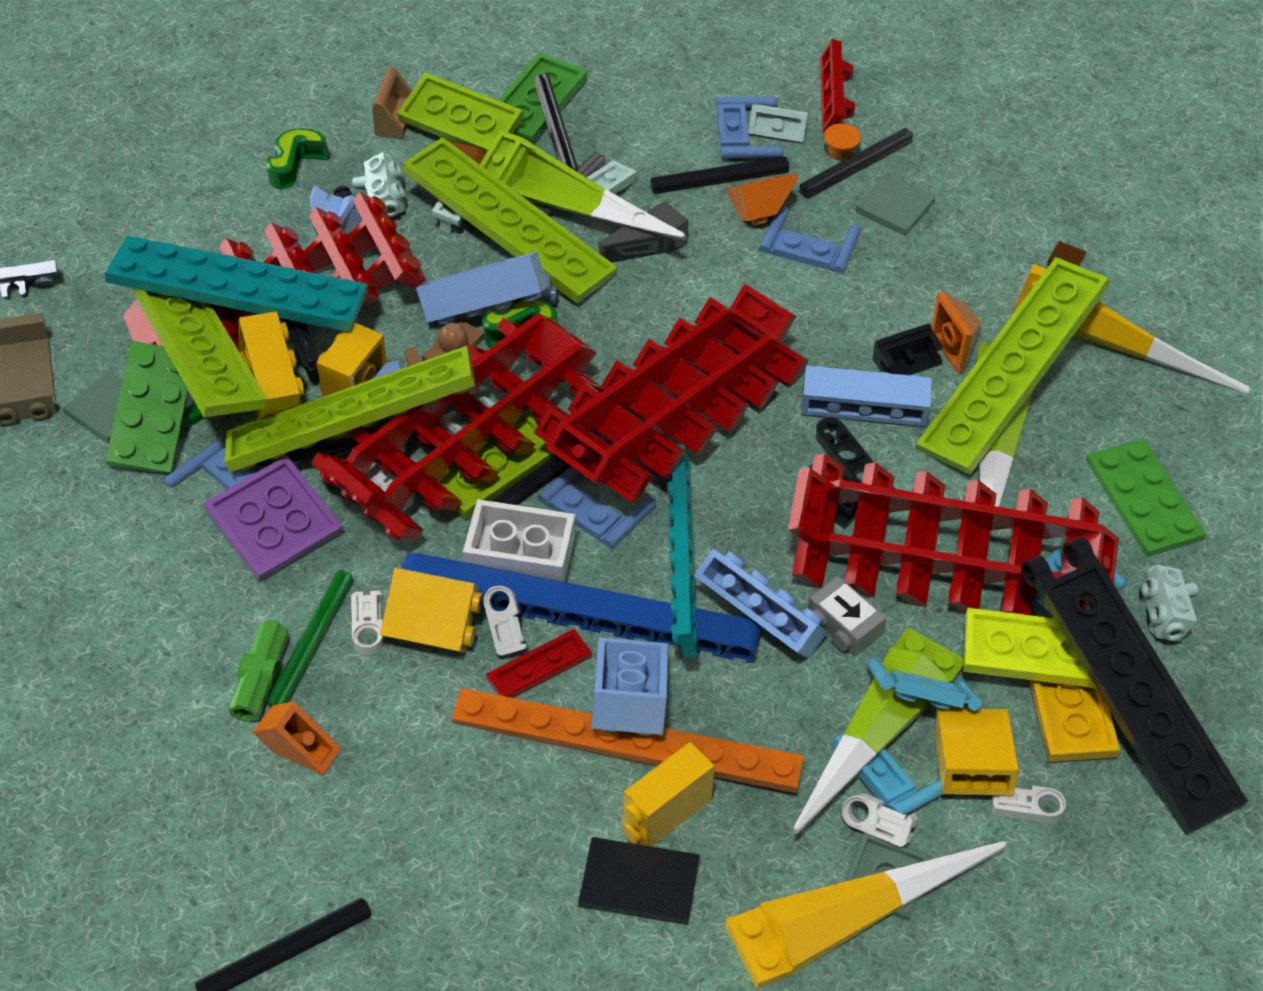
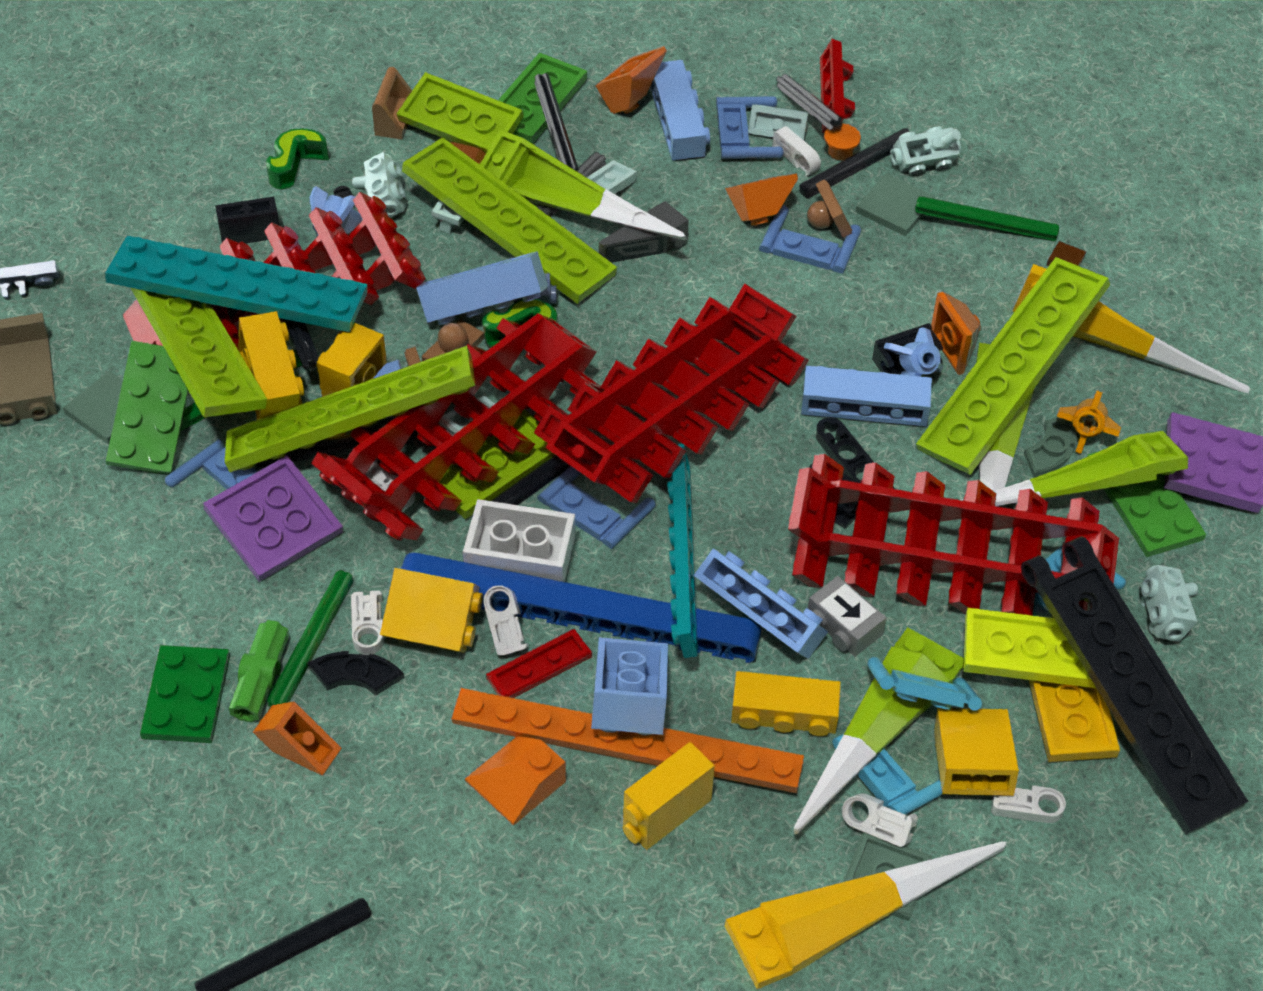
black tile [578,837,700,925] -> none
black axle [650,156,789,194] -> none
none -> green plate [140,645,230,743]
none -> black hinge [215,196,280,244]
none -> black tile [308,651,404,696]
none -> orange slope [465,736,566,826]
none -> orange slope [595,46,667,114]
none -> light blue brick [650,60,710,160]
none -> yellow brick [731,671,841,736]
none -> white piece [772,126,821,176]
none -> axle [776,74,842,132]
none -> medium nougat tile [807,179,852,238]
none -> light blue brick [884,328,943,376]
none -> light aqua brick [891,126,961,175]
none -> green axle [915,196,1059,241]
none -> lime plate [962,431,1188,506]
none -> sand green tile [1024,418,1078,478]
none -> light orange brick [1057,391,1121,453]
none -> medium lavender plate [1164,412,1263,513]

